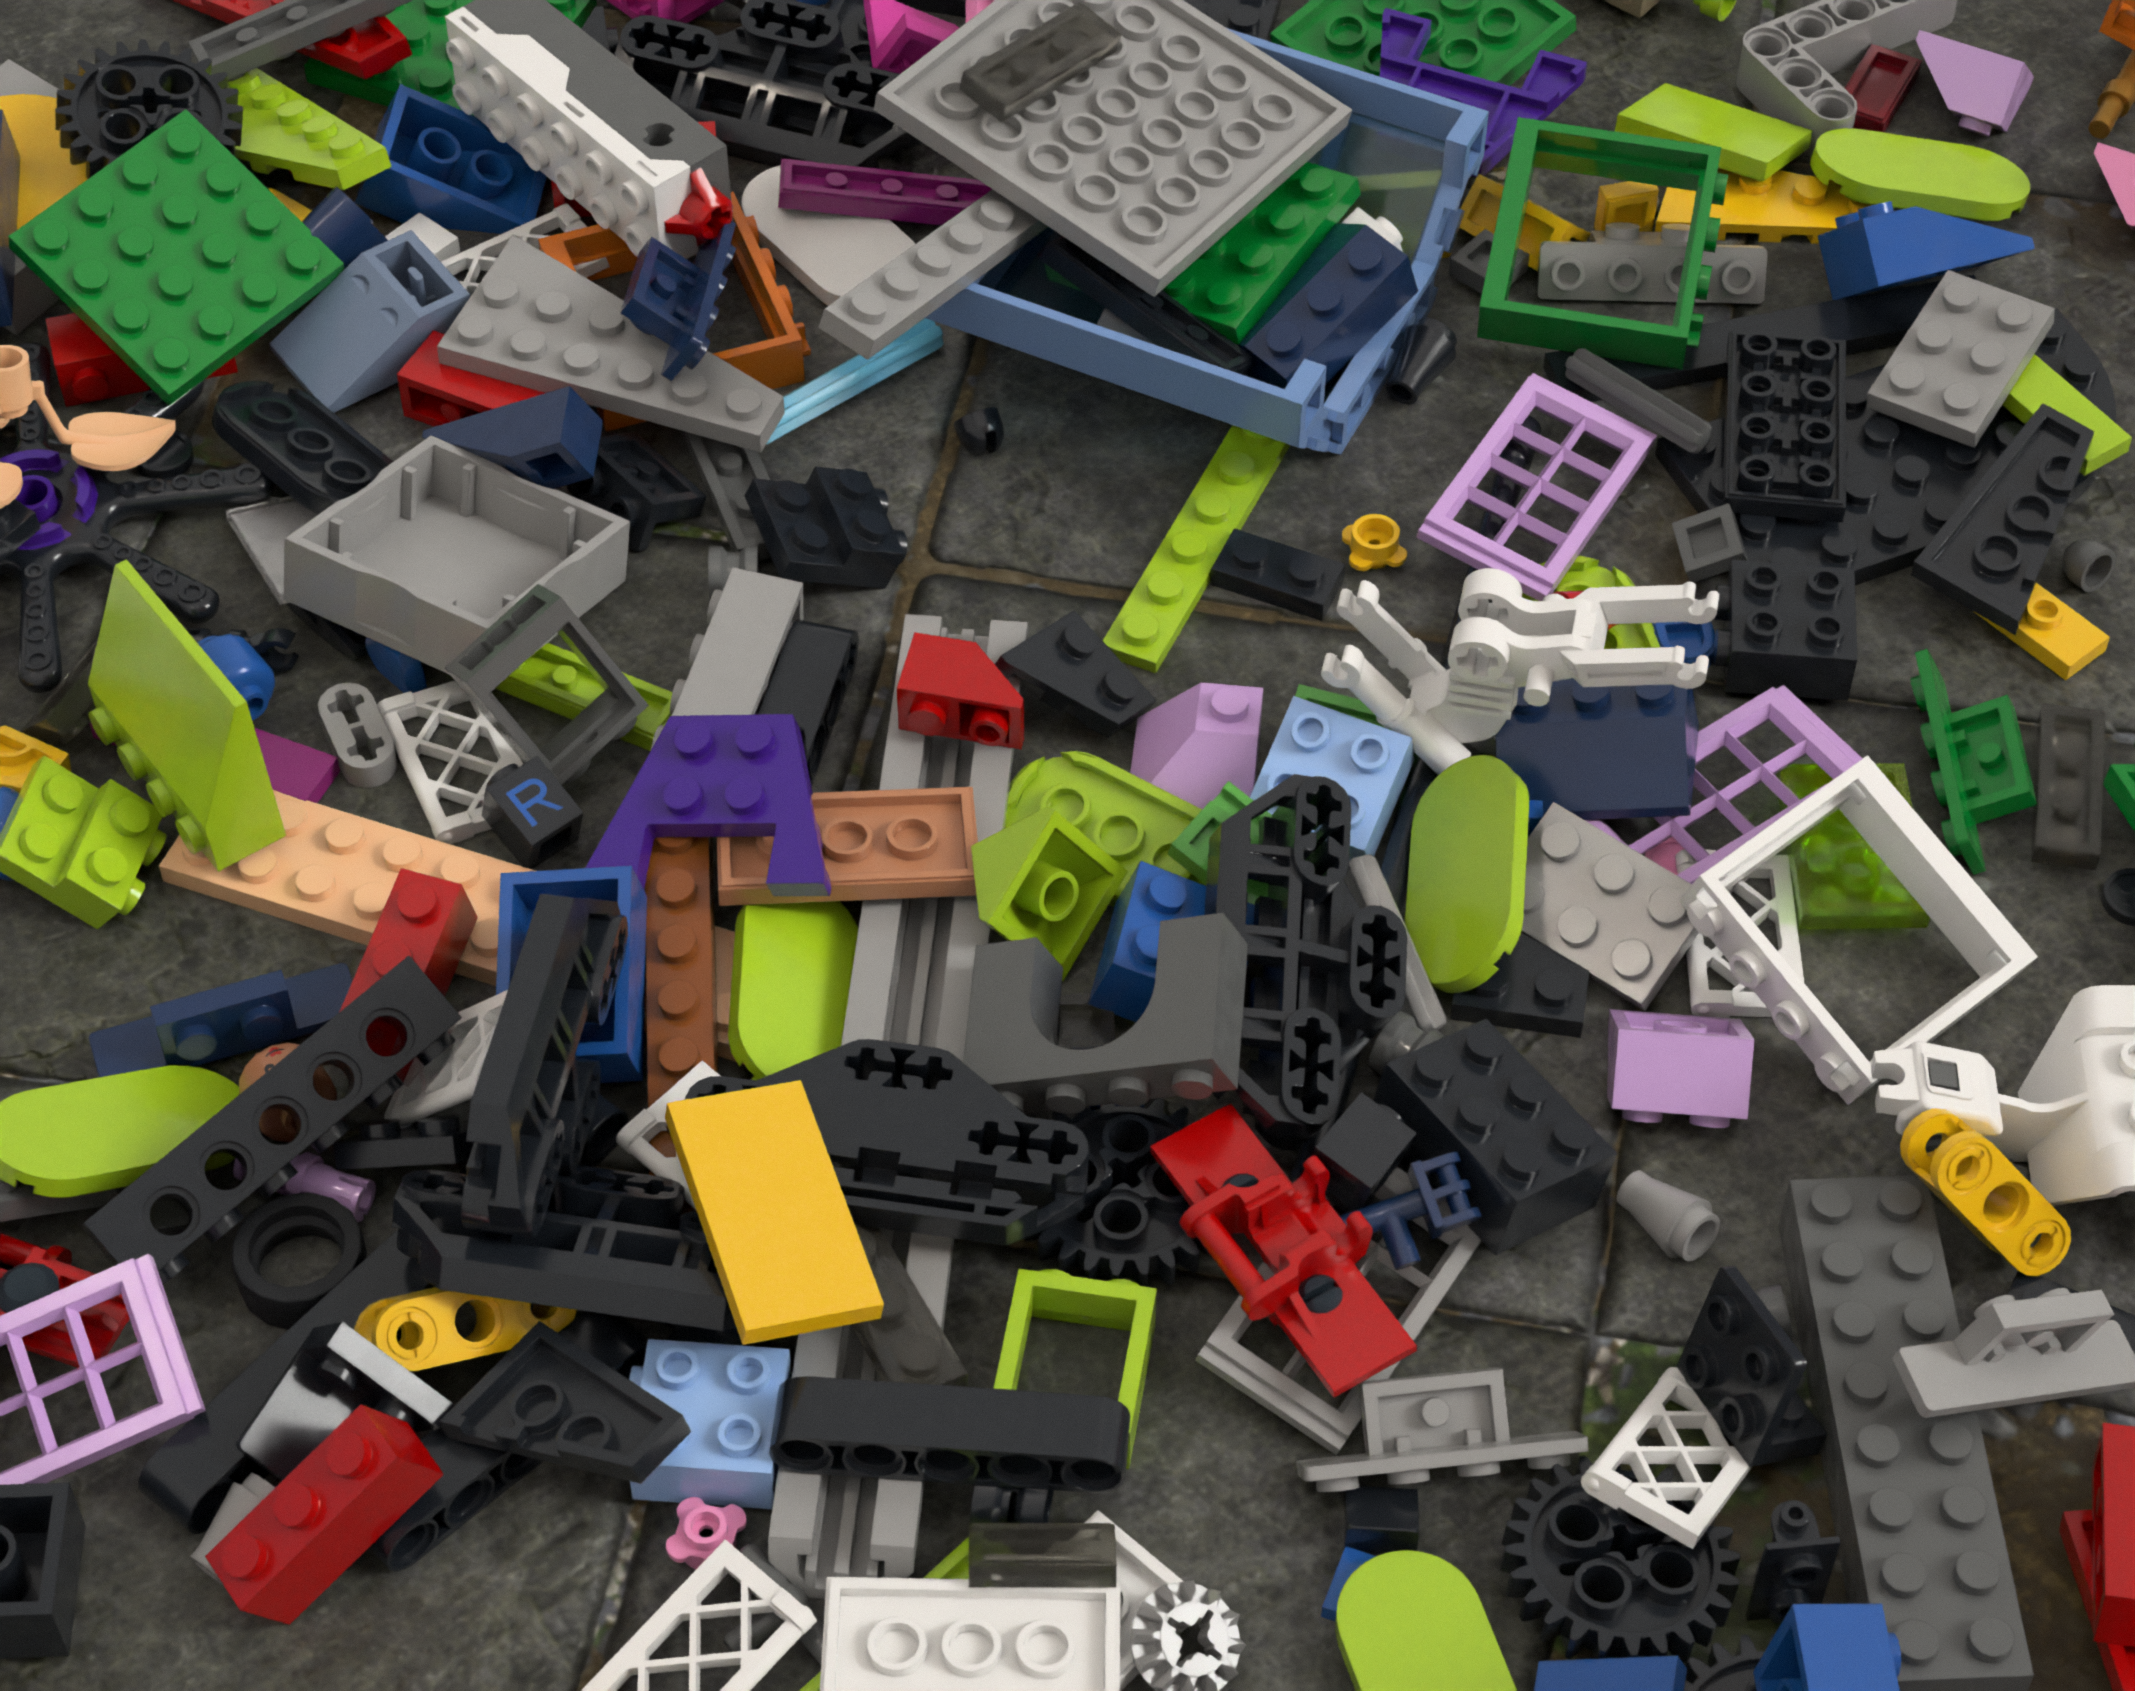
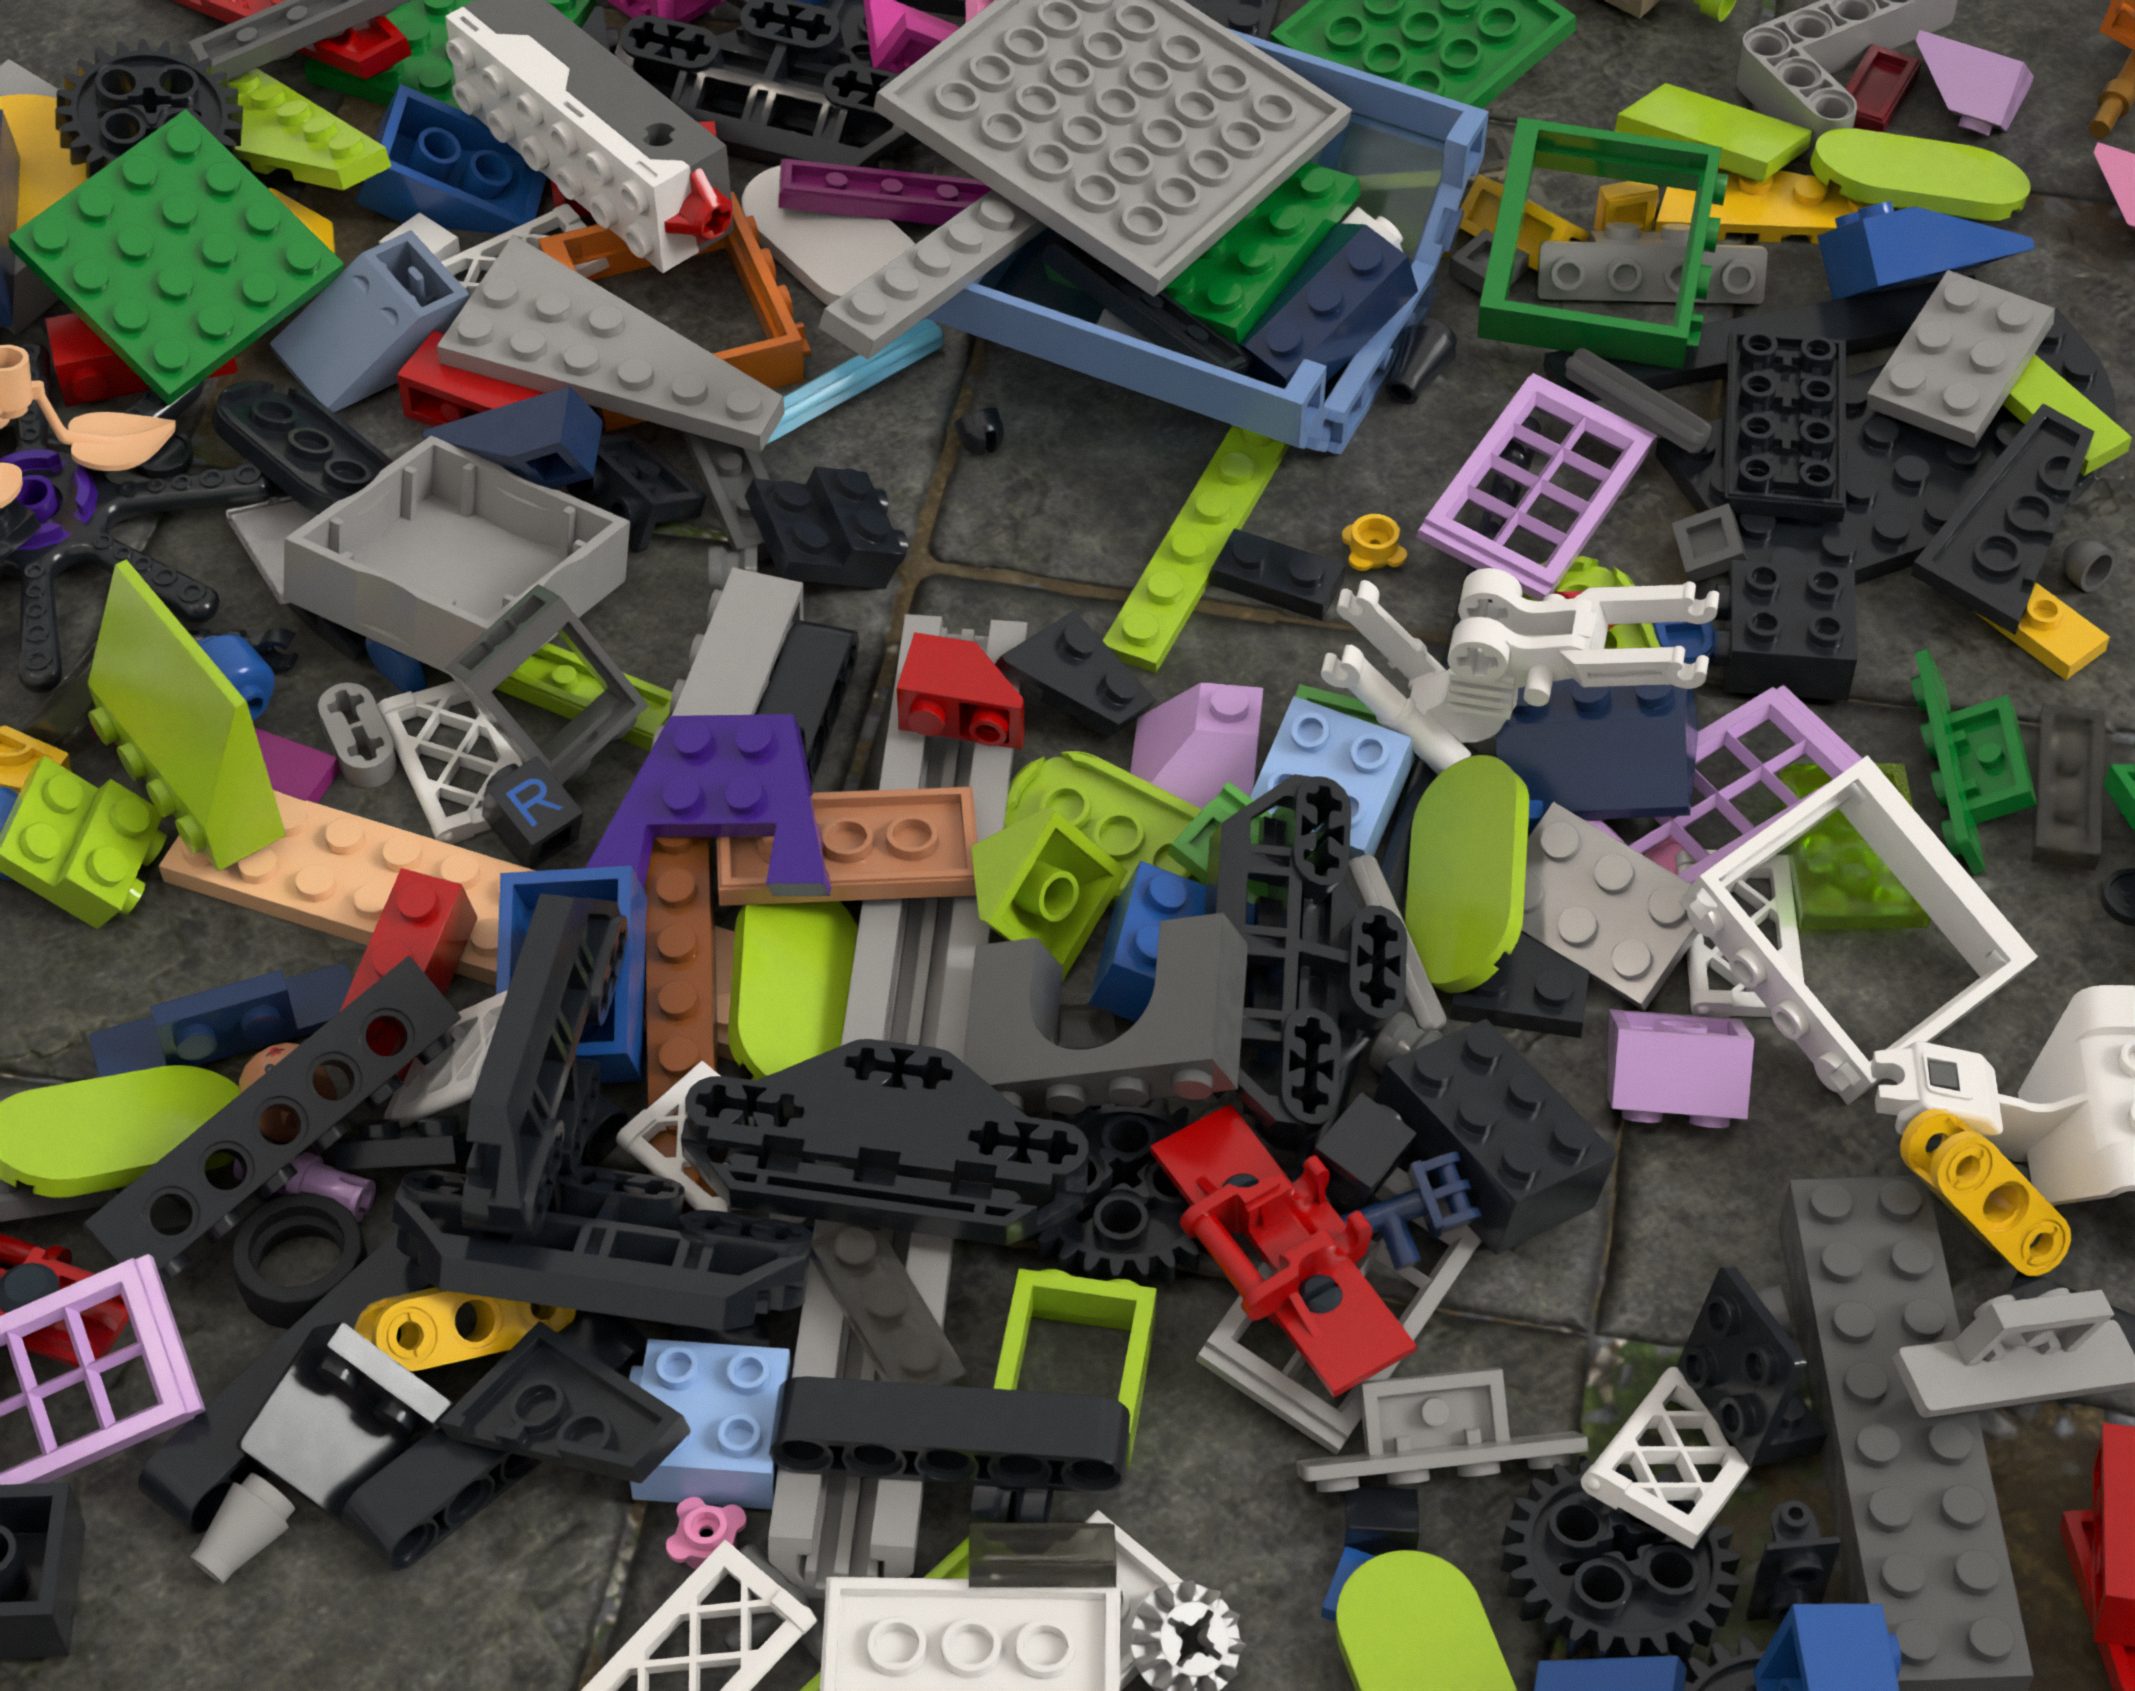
red brick [205,1404,444,1625] -> none
dark blue piece [302,186,388,269] -> none
dark blue bracket [620,221,736,381] -> none
yellow tile [665,1080,884,1345] -> none
clear smoke plate [959,2,1122,123] -> none
dark purple wing [1376,8,1587,177] -> none
light grey cone [1616,1170,1720,1261] -> none

